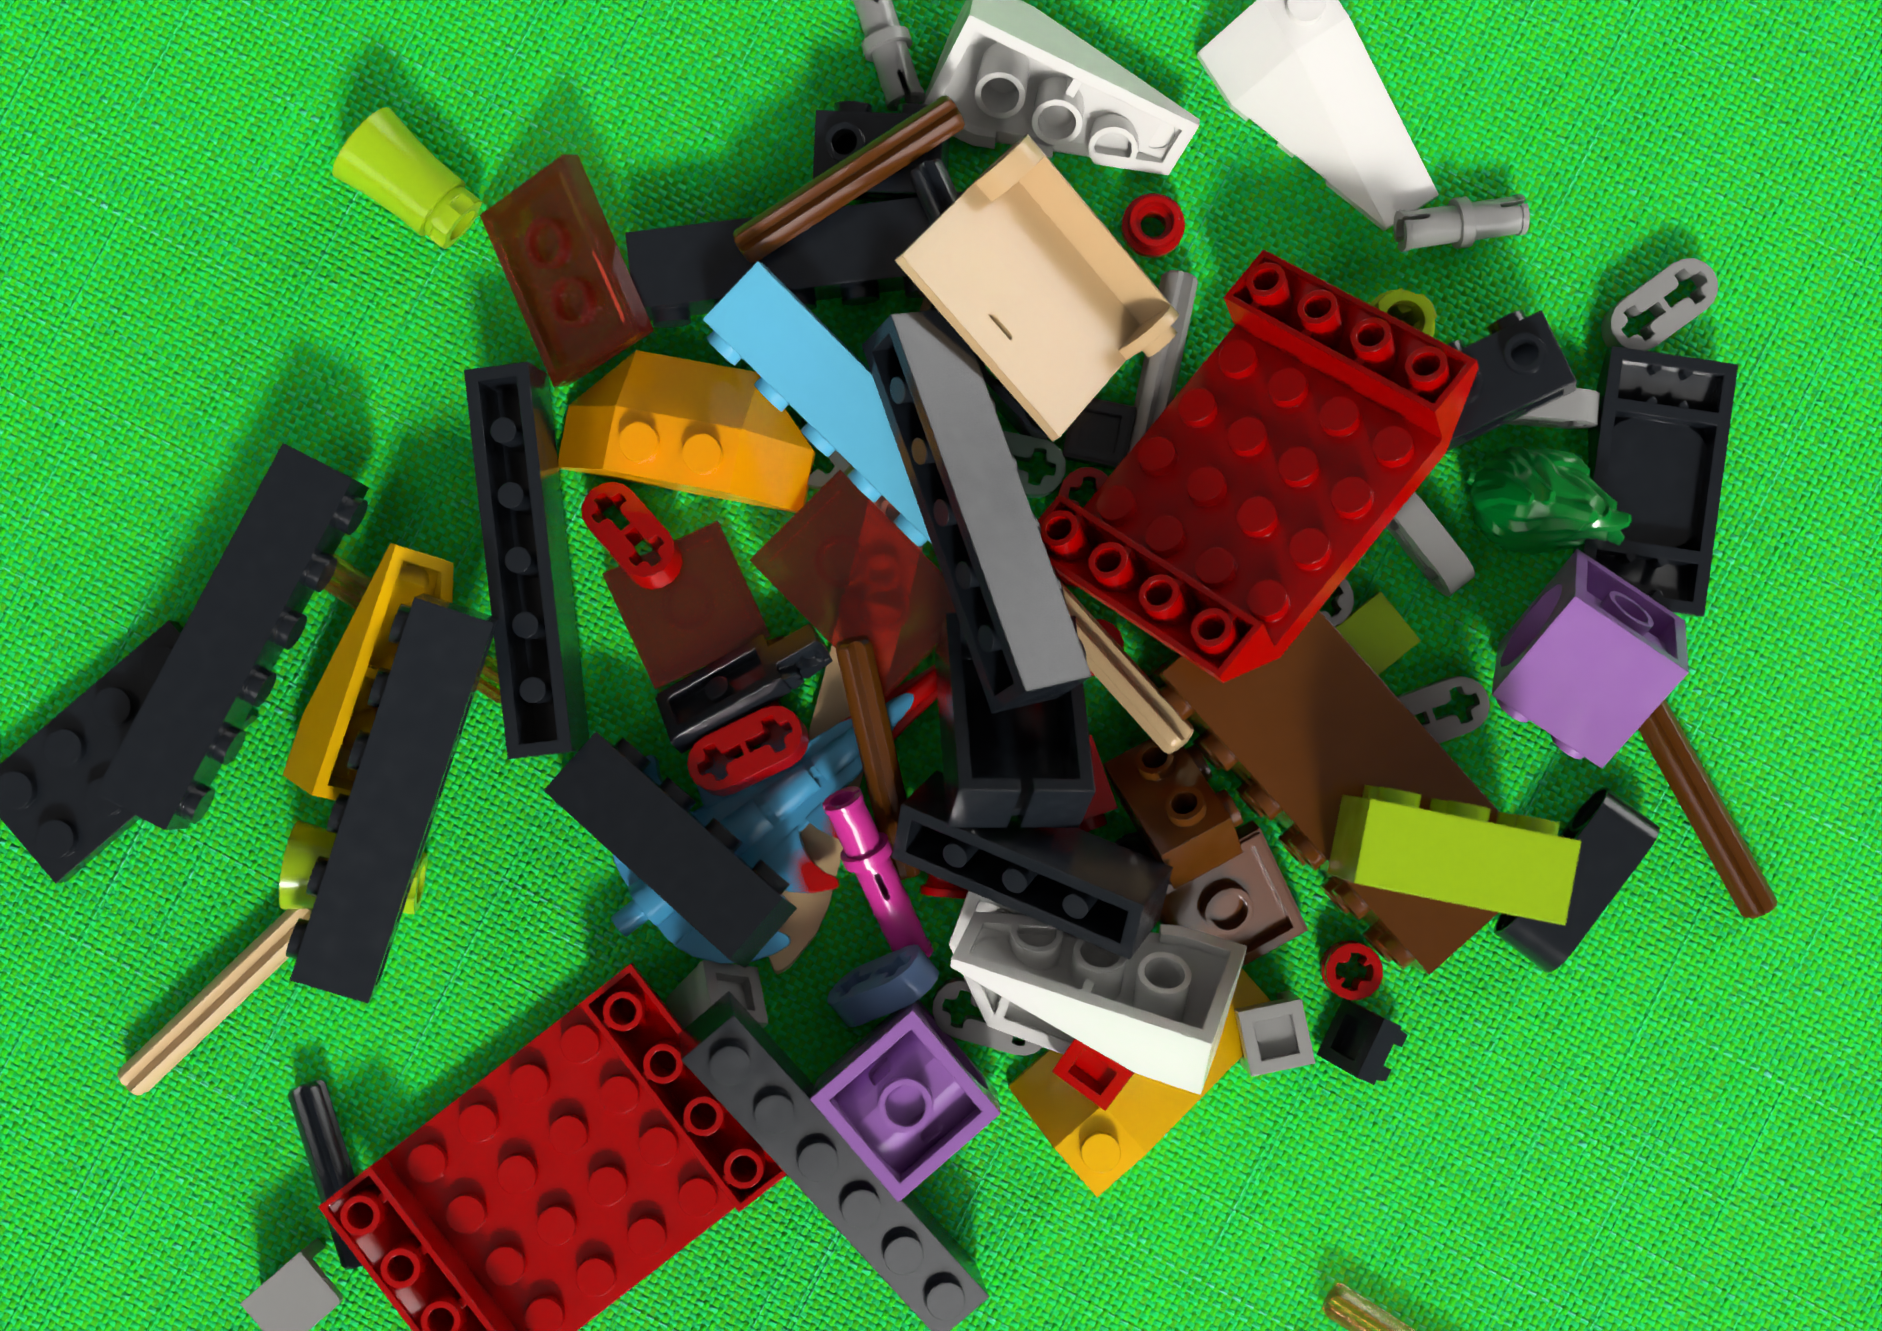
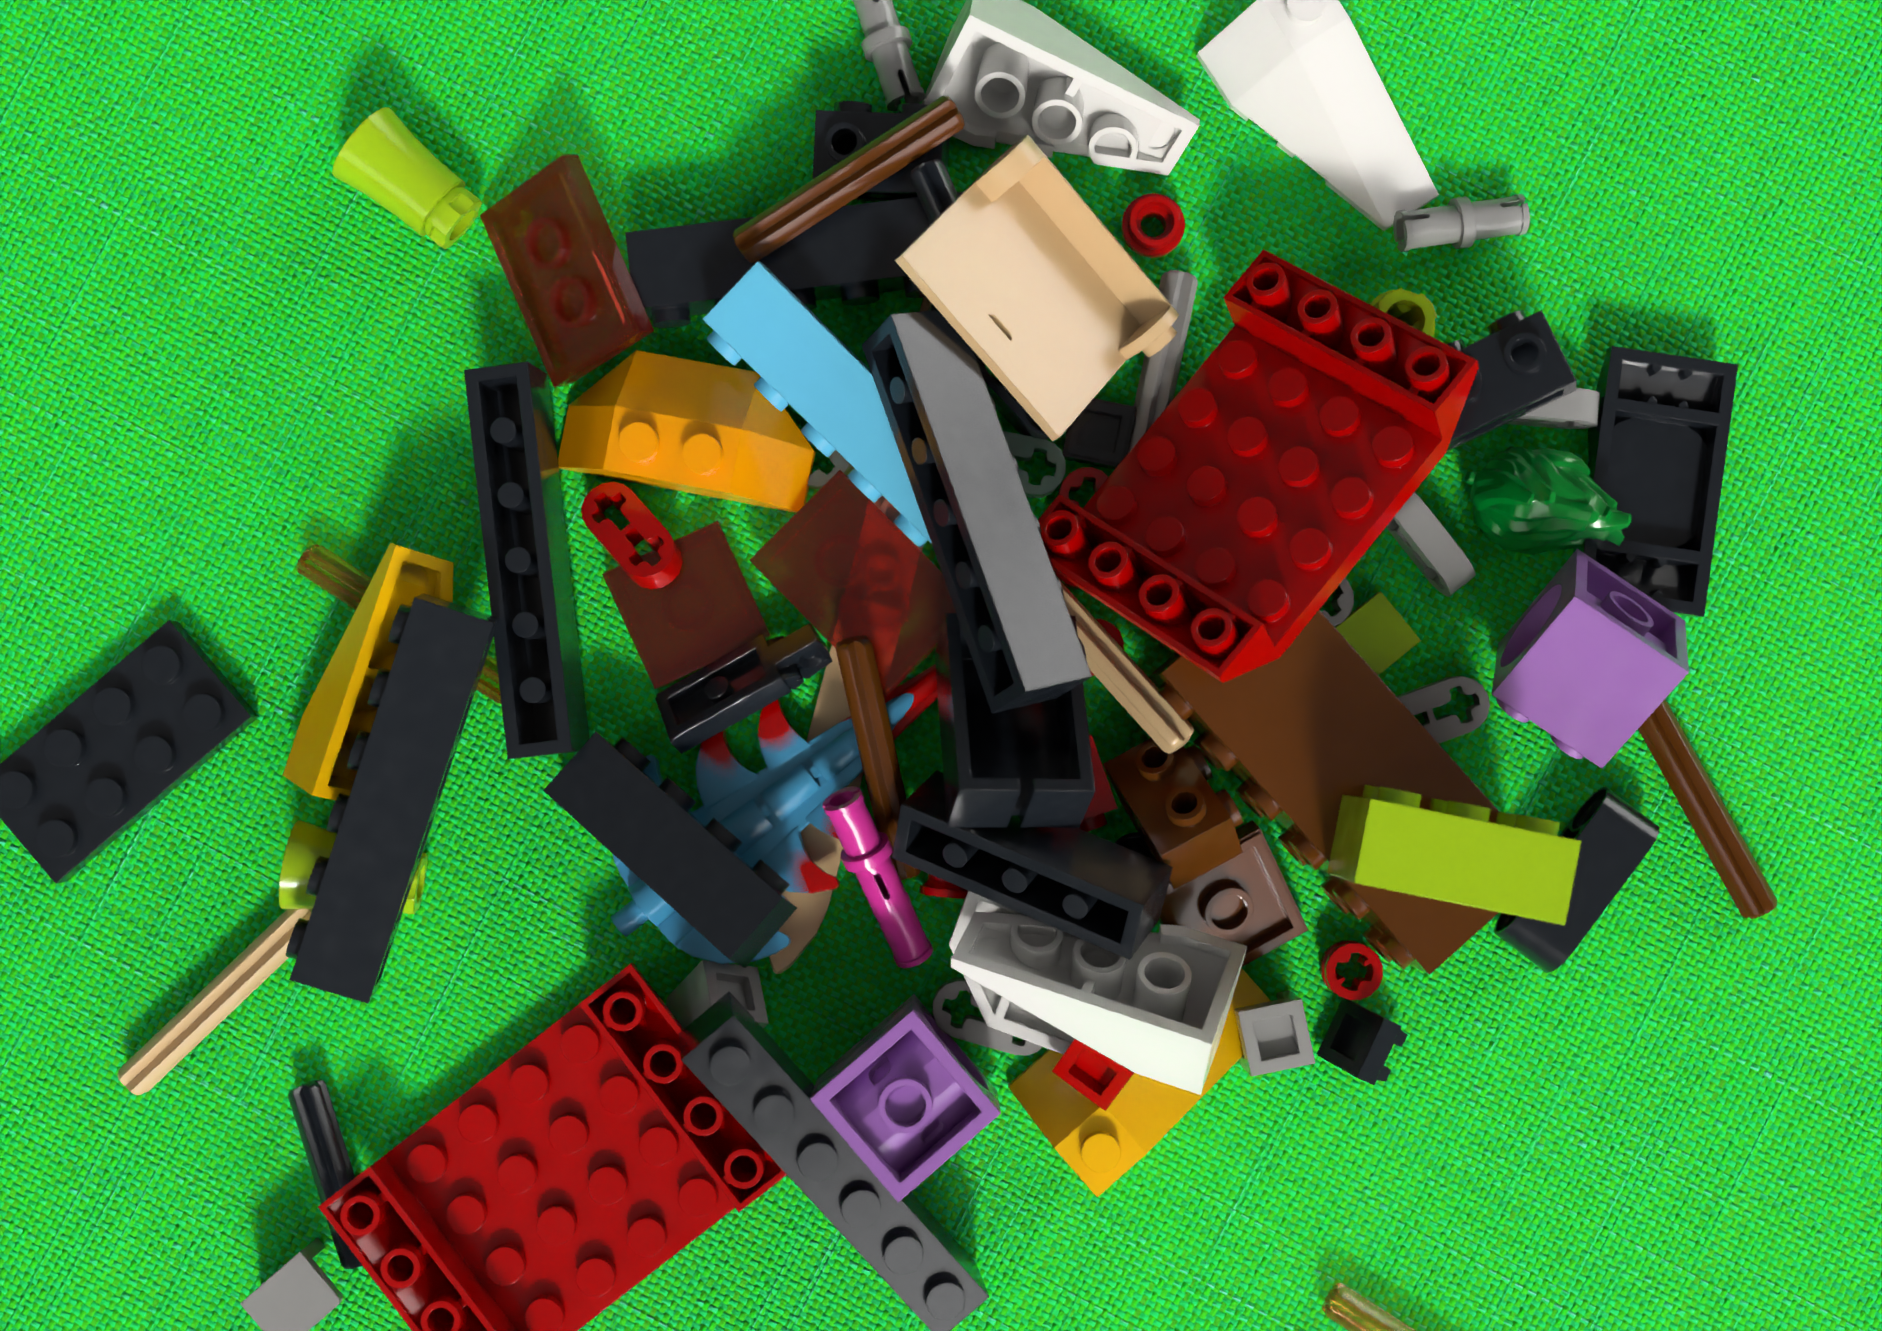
black brick [95,443,369,830] -> none
red beam [687,705,809,797] -> none
medium blue beam [827,944,939,1028] -> none
light grey beam [1601,258,1718,351] -> none

